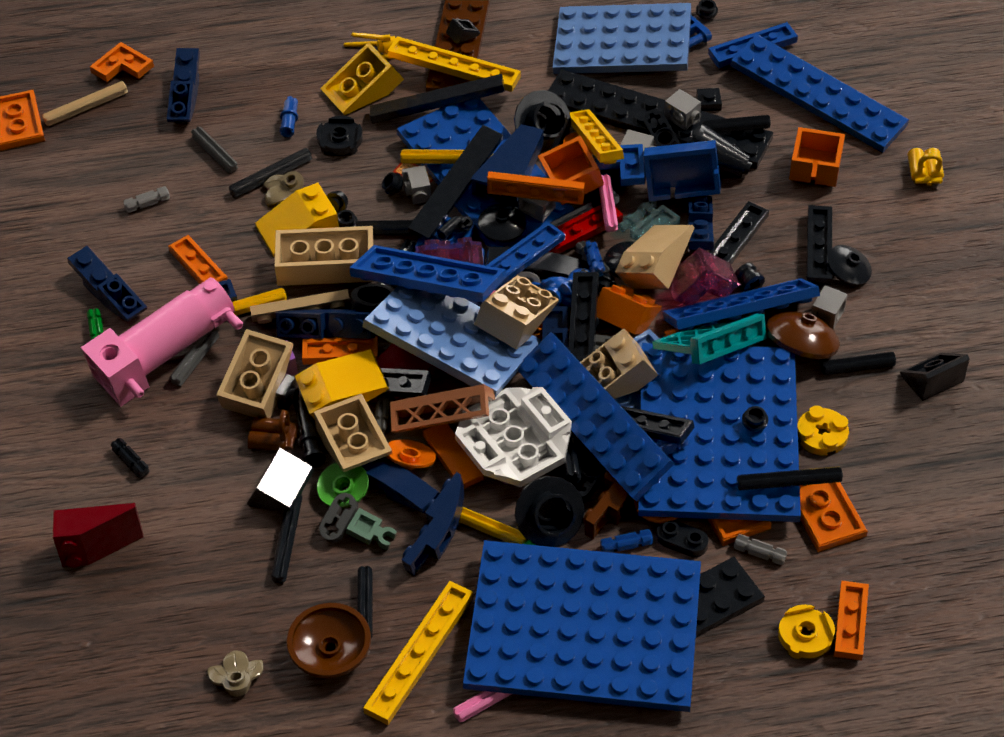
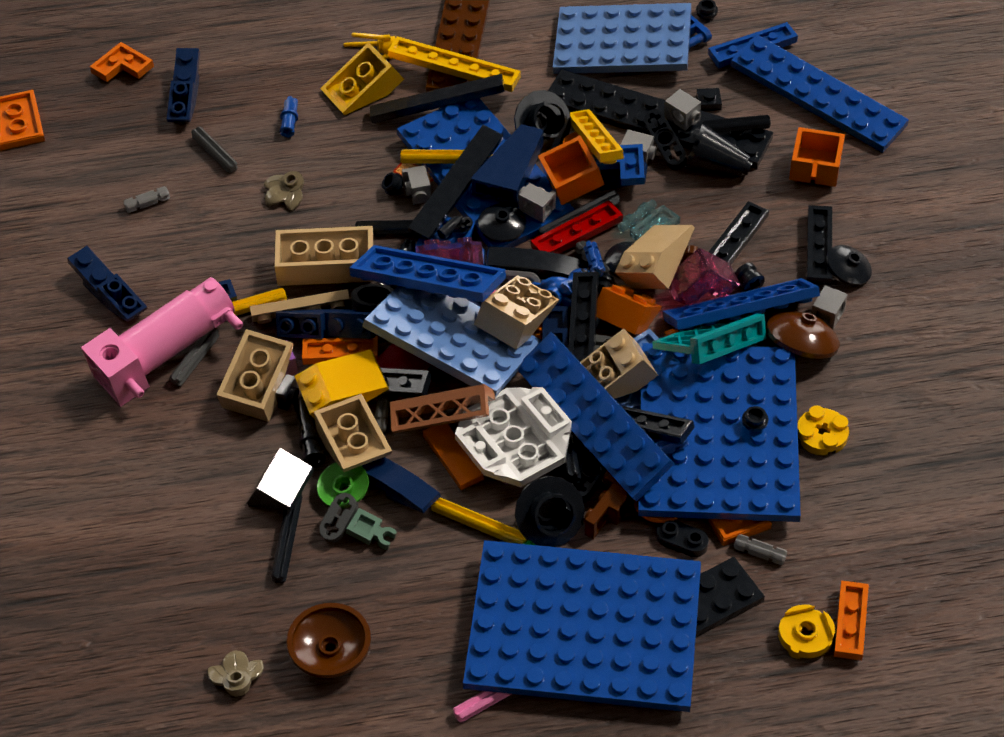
tan axle [42,81,128,126] -> none
dark red slope [53,503,144,568] -> none
green axle [87,308,103,340] -> none
black axle [111,438,150,478] -> none
orange tile [168,235,228,284] -> none
black axle [229,148,312,198] -> none
reddish brown piece [248,410,298,451] -> none
yellow slope [255,183,339,257] -> none
black plate [316,116,363,155] -> none
black plate [327,191,348,213] -> none
black plate [337,210,358,227] -> none
black axle [357,566,373,638] -> none
yellow plate [363,581,474,725] -> none
orange dish [386,439,436,470] -> none
dark blue slope [402,472,464,576] -> none
black slope [446,18,480,44] -> none
blue tile [486,221,565,289] -> none
orange tile [487,171,585,205] -> none
bright pink axle [599,174,618,232] -> none
blue axle [600,529,653,553] -> none
blue piece [643,140,721,201] -> none
dark blue slope [688,195,714,251] -> none
black axle [736,466,843,491] -> none
orange tile [800,482,868,552] -> none
black axle [821,351,896,375] -> none
black slope [900,353,970,401] -> none
yellow piece [907,148,944,186] -> none

